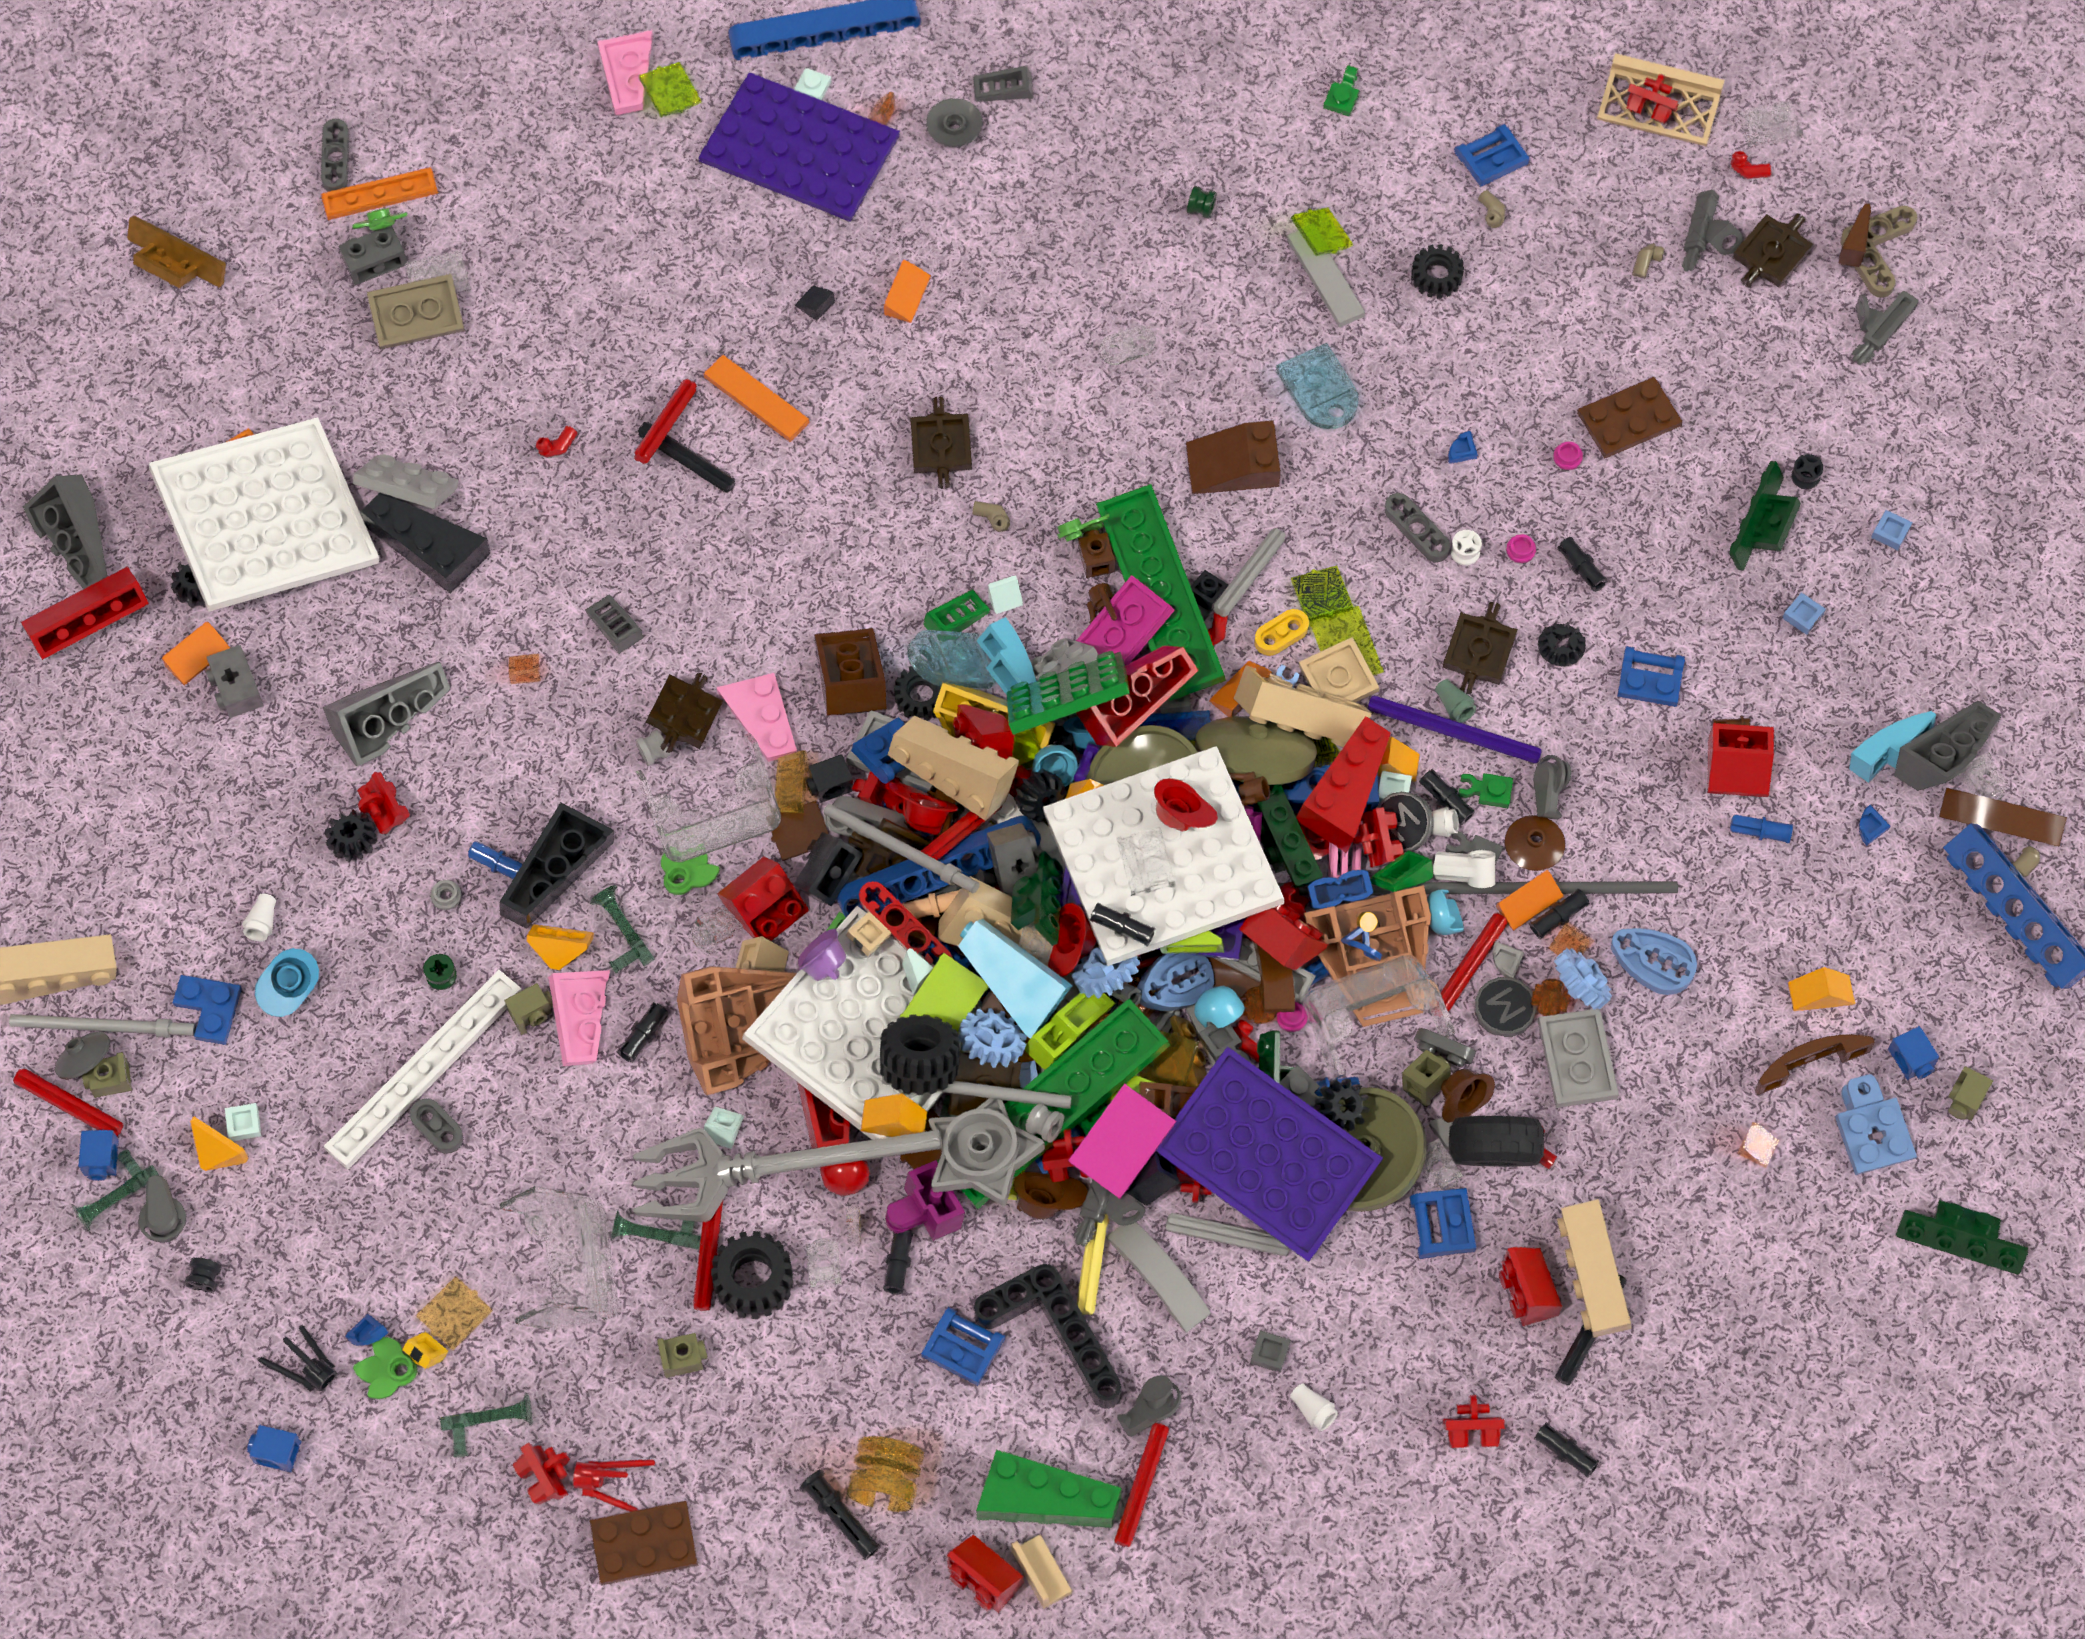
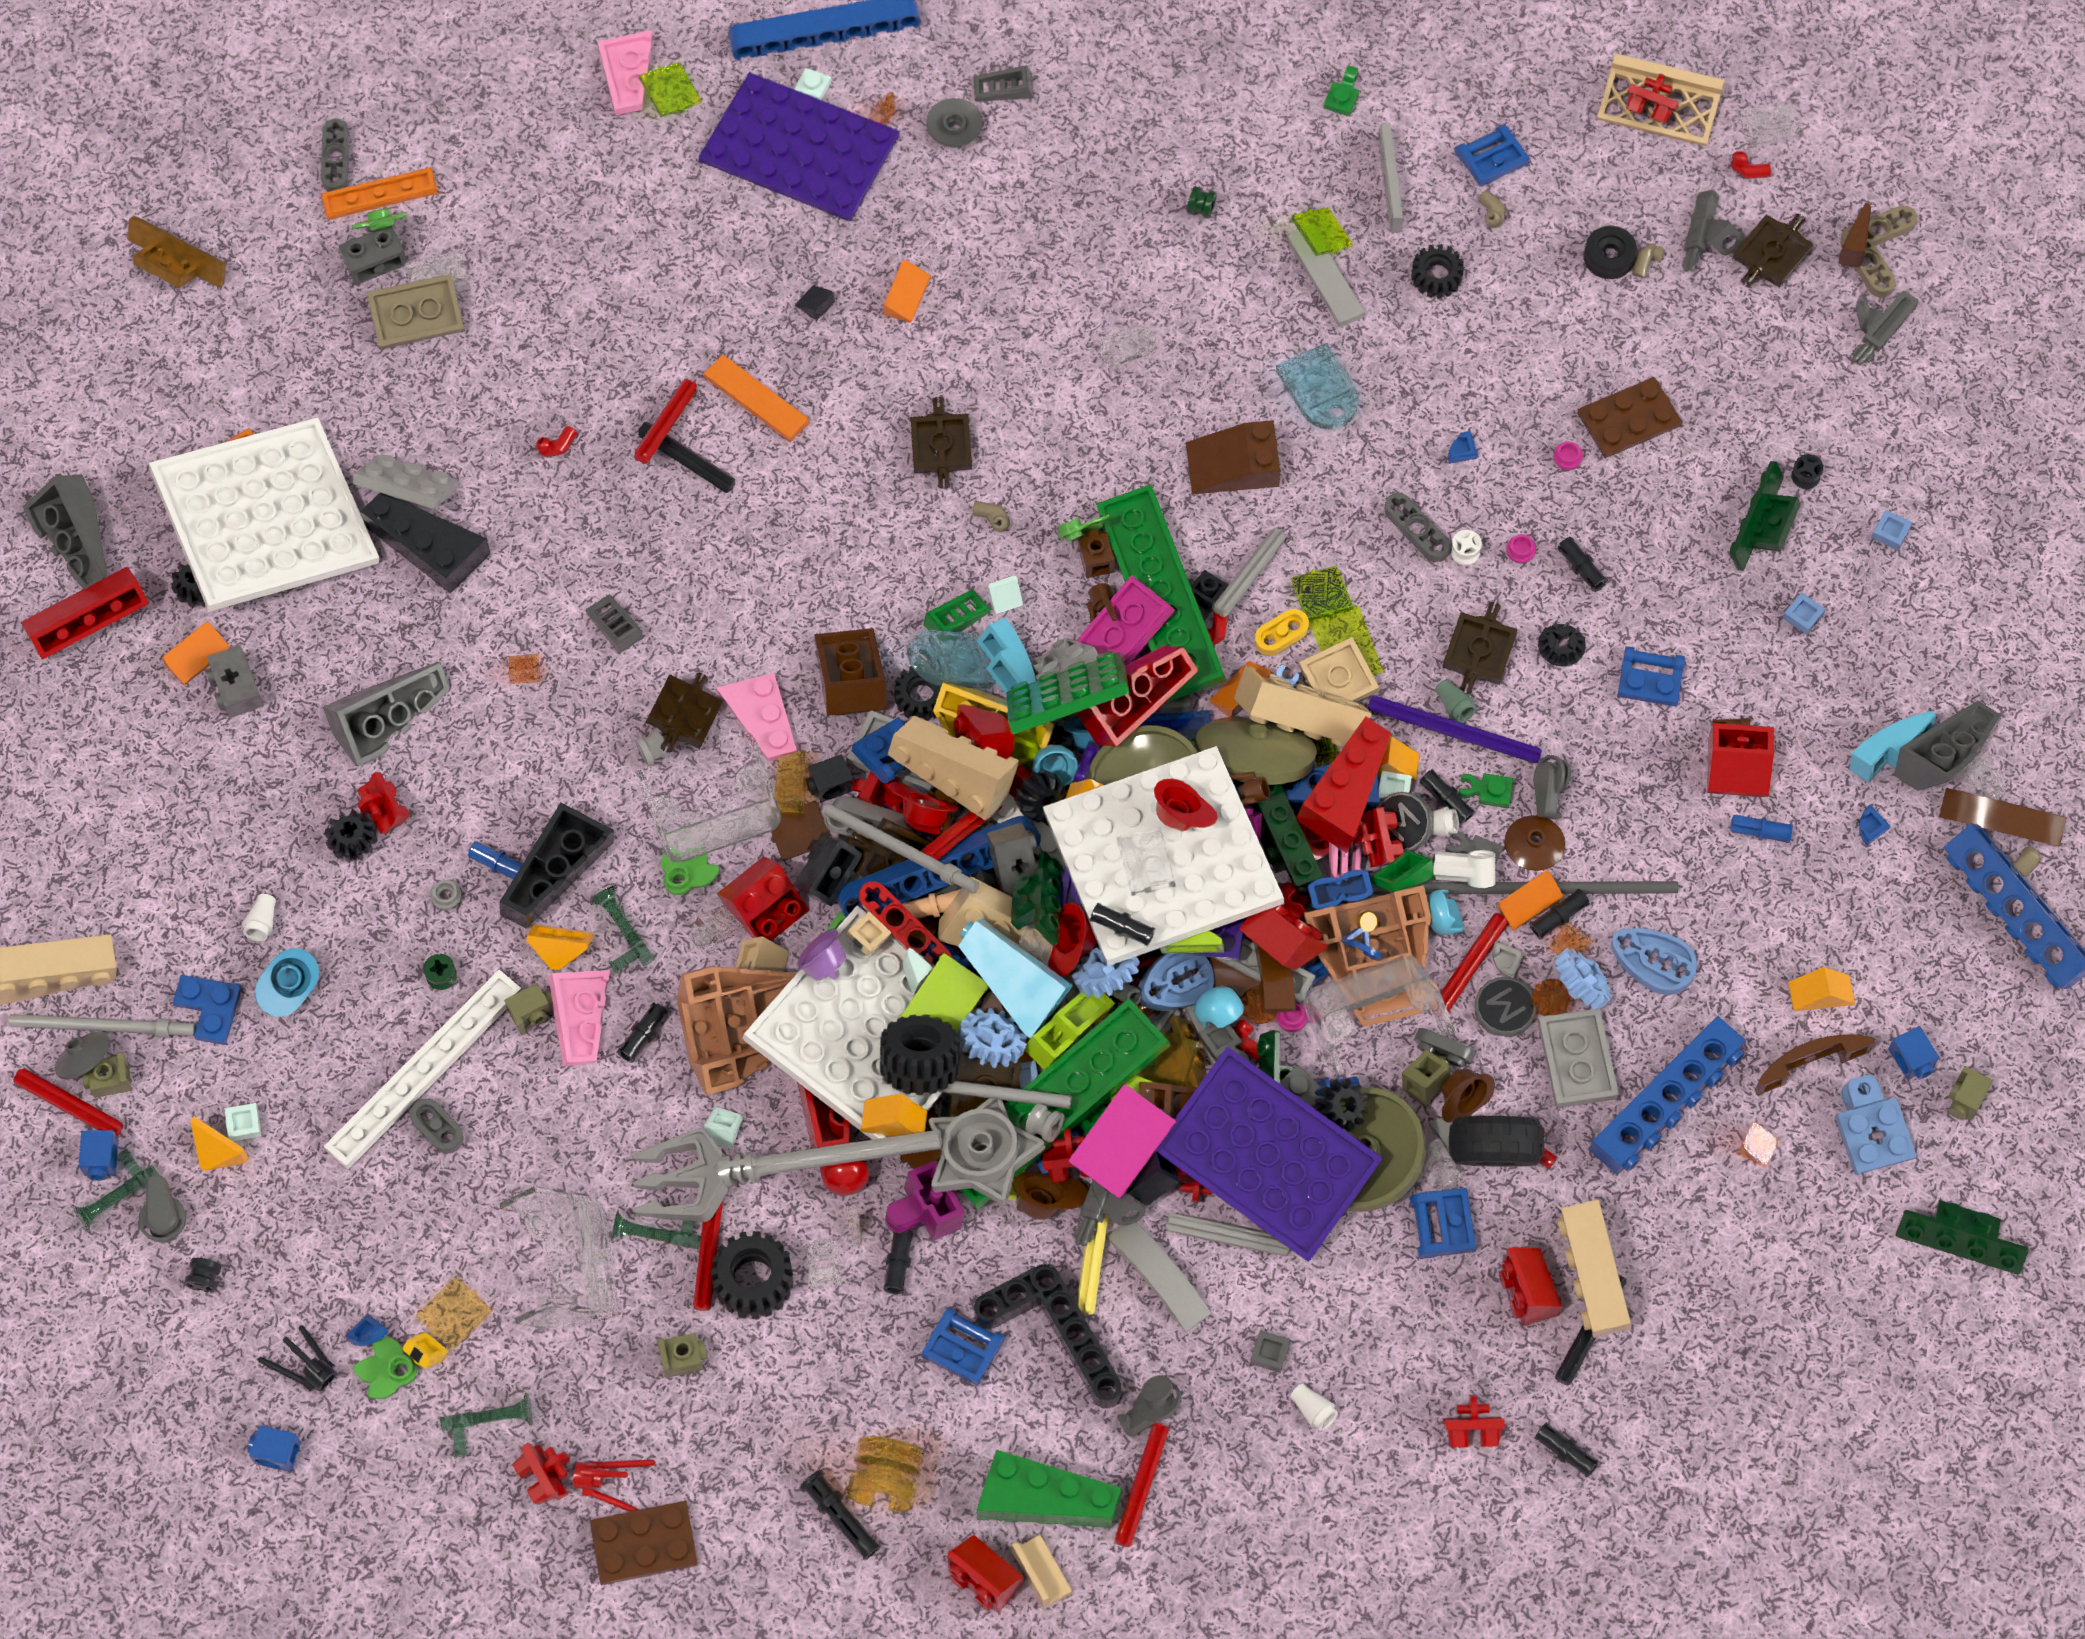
none -> light grey tile [1378,123,1403,233]
none -> black tyre [1583,226,1637,279]
none -> blue brick [1589,1016,1746,1175]

